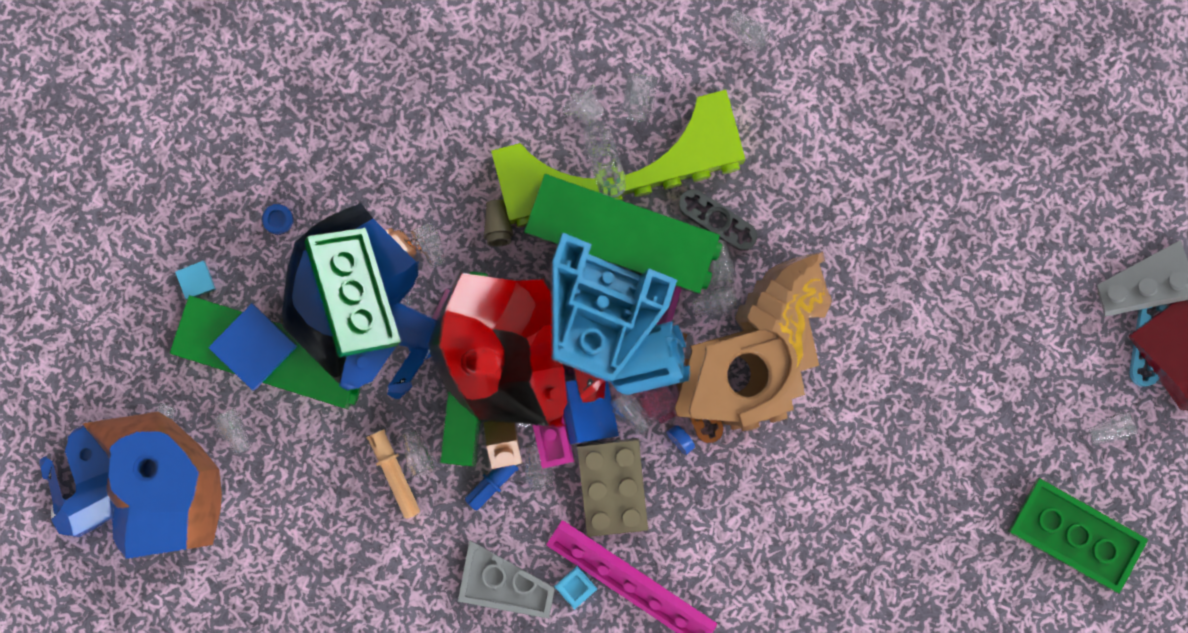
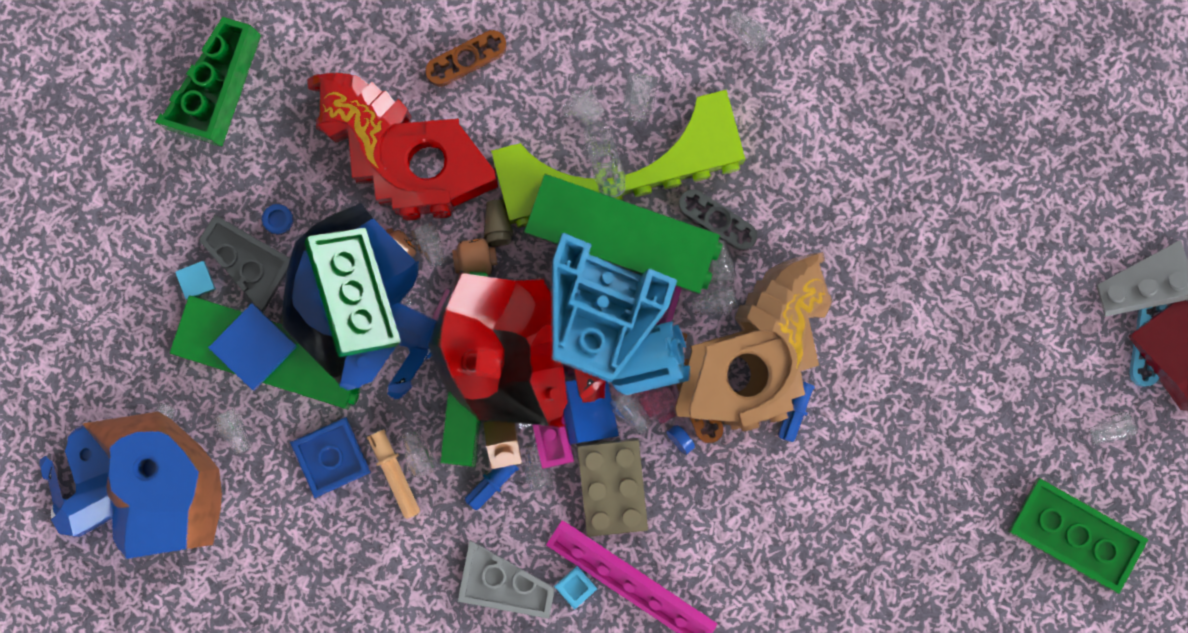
none -> green wedge [155,17,261,147]
none -> dark grey wing [199,214,290,313]
none -> blue tile [290,417,371,498]
none -> red animal [307,73,498,221]
none -> dark orange beam [426,30,507,87]
none -> nougat head [452,238,498,276]
none -> blue axle [778,382,815,442]

